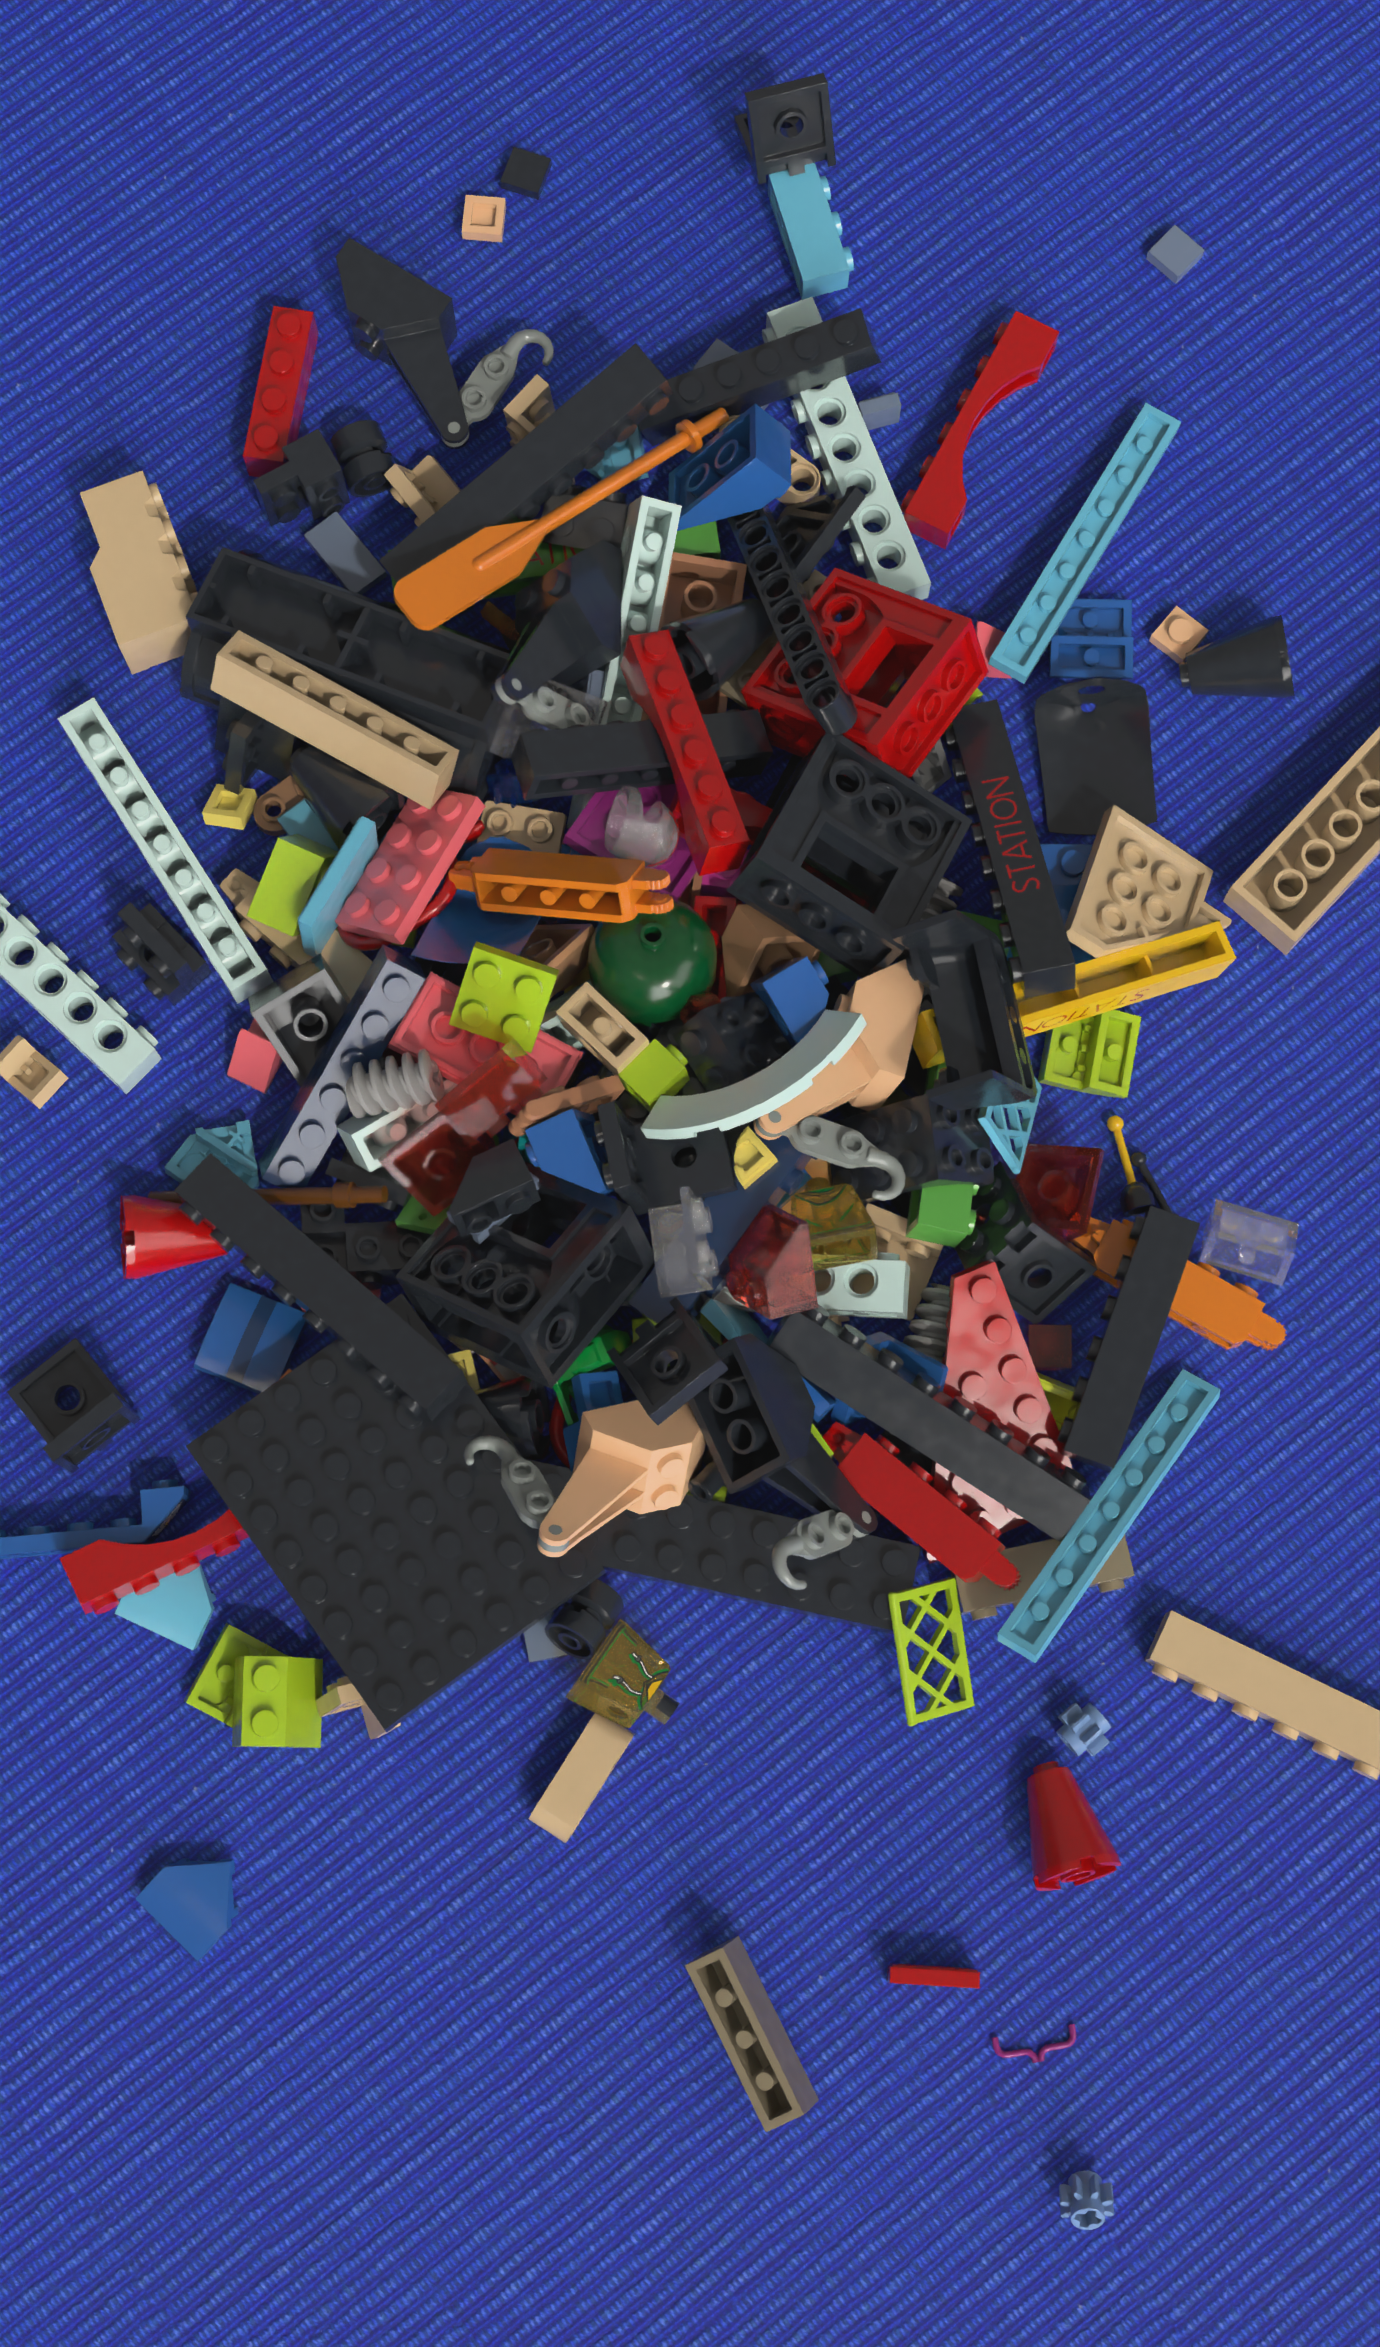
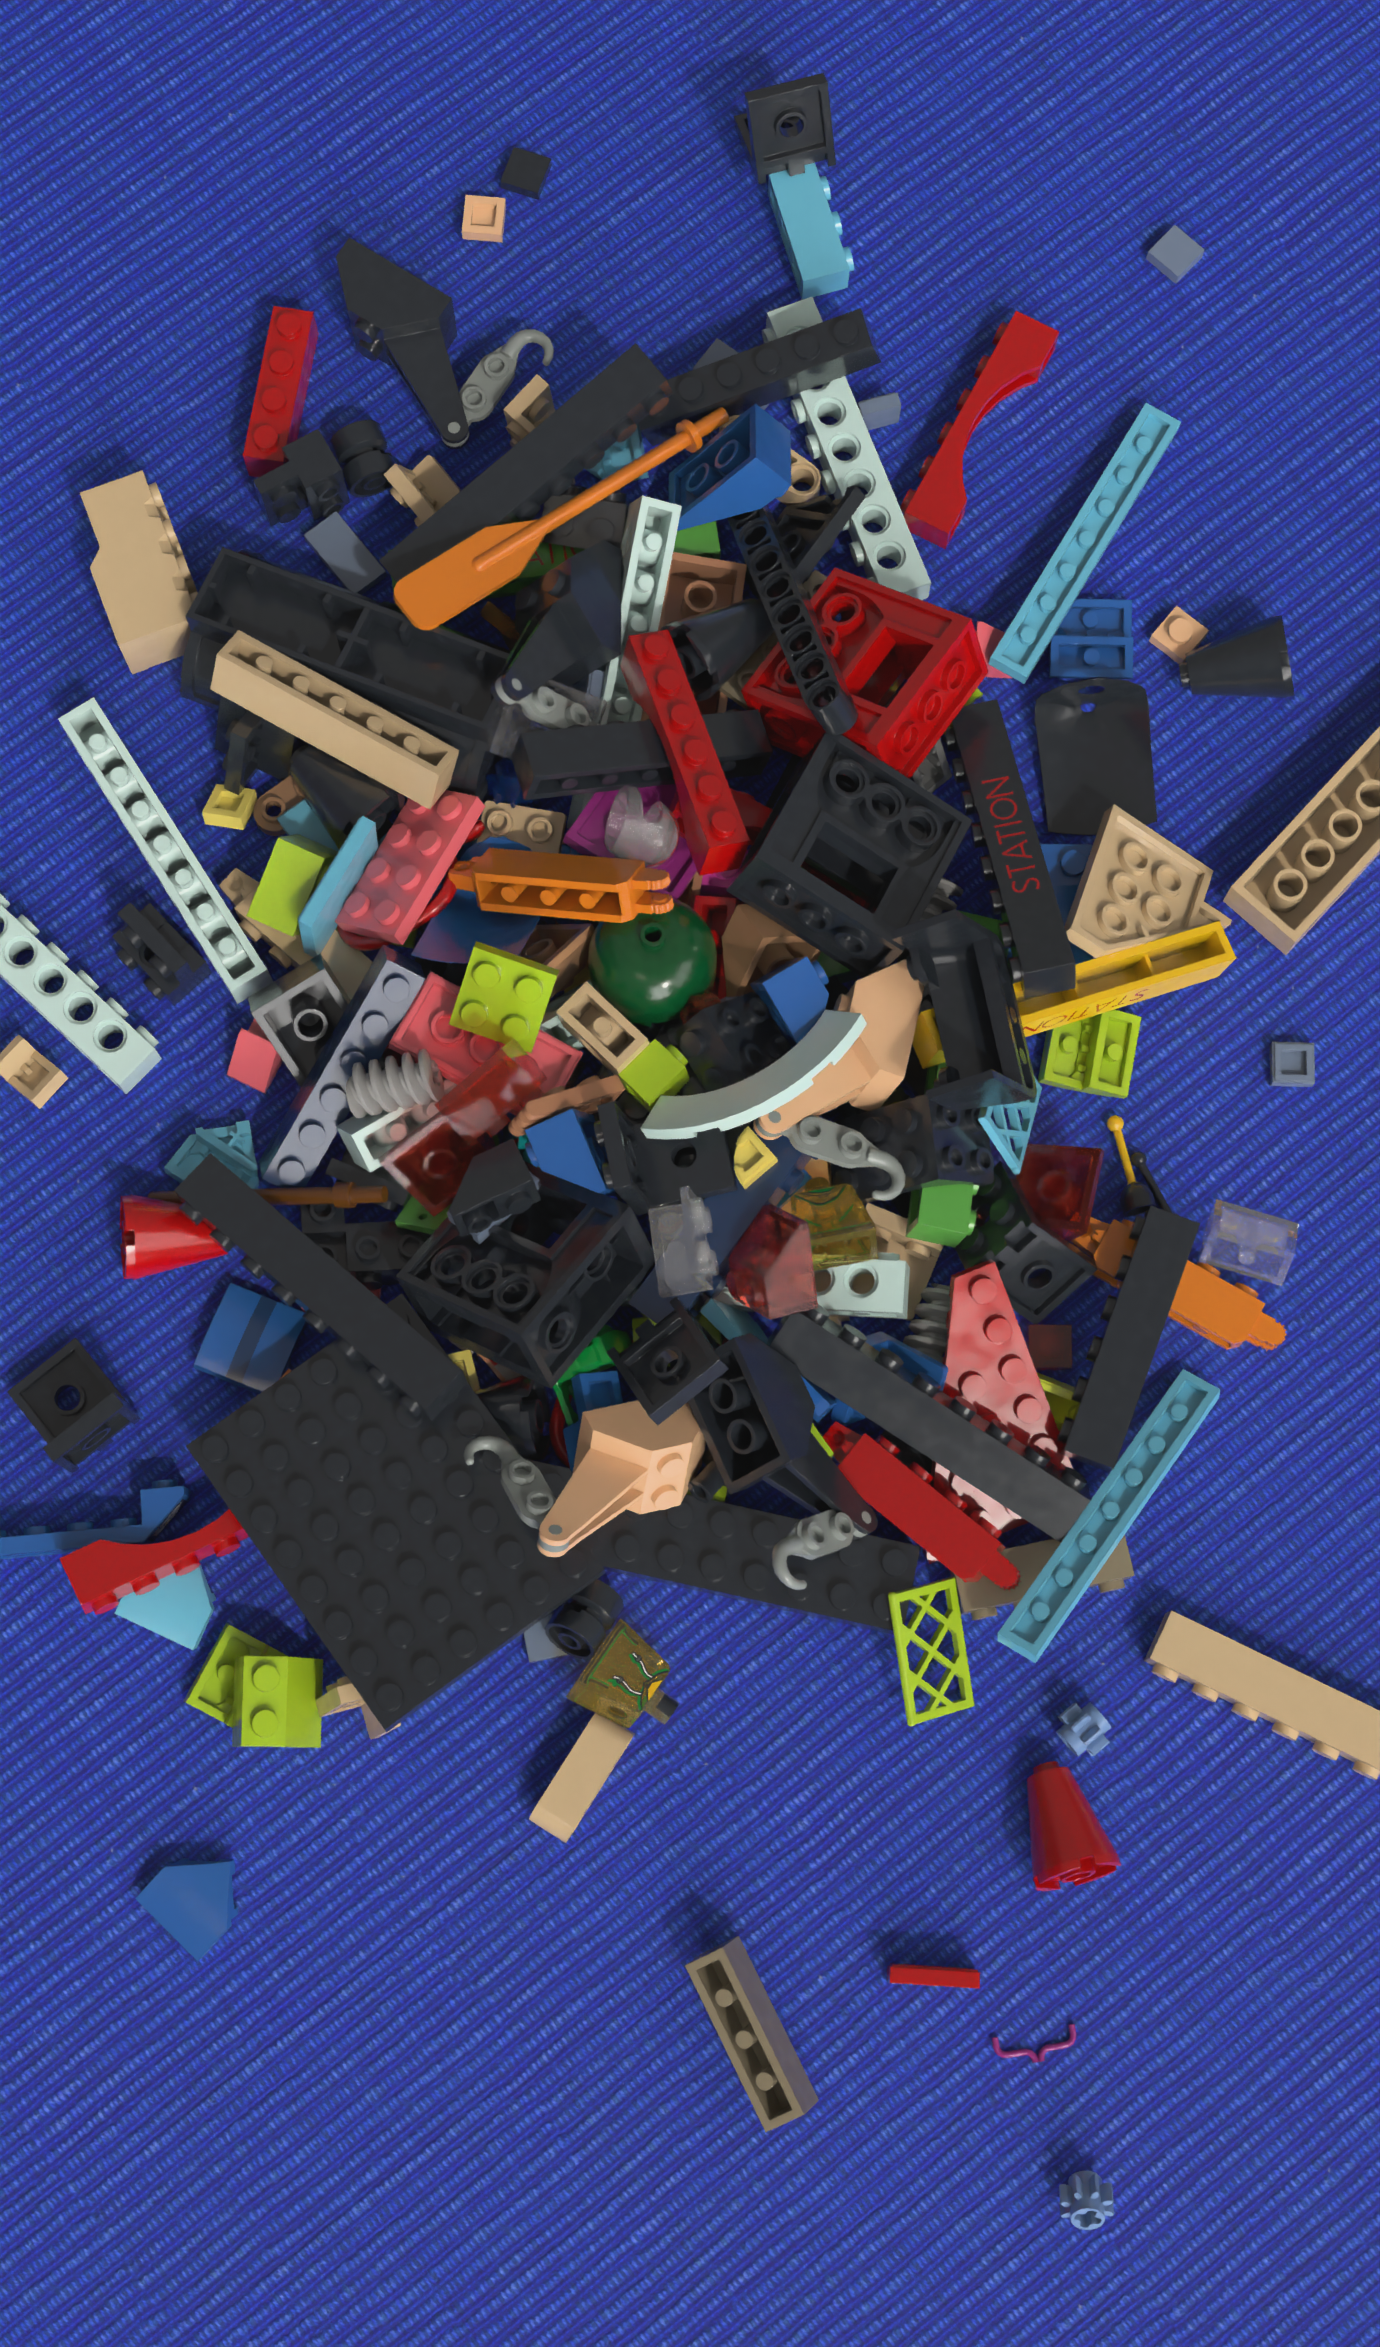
none -> sand blue tile [1270,1042,1315,1087]

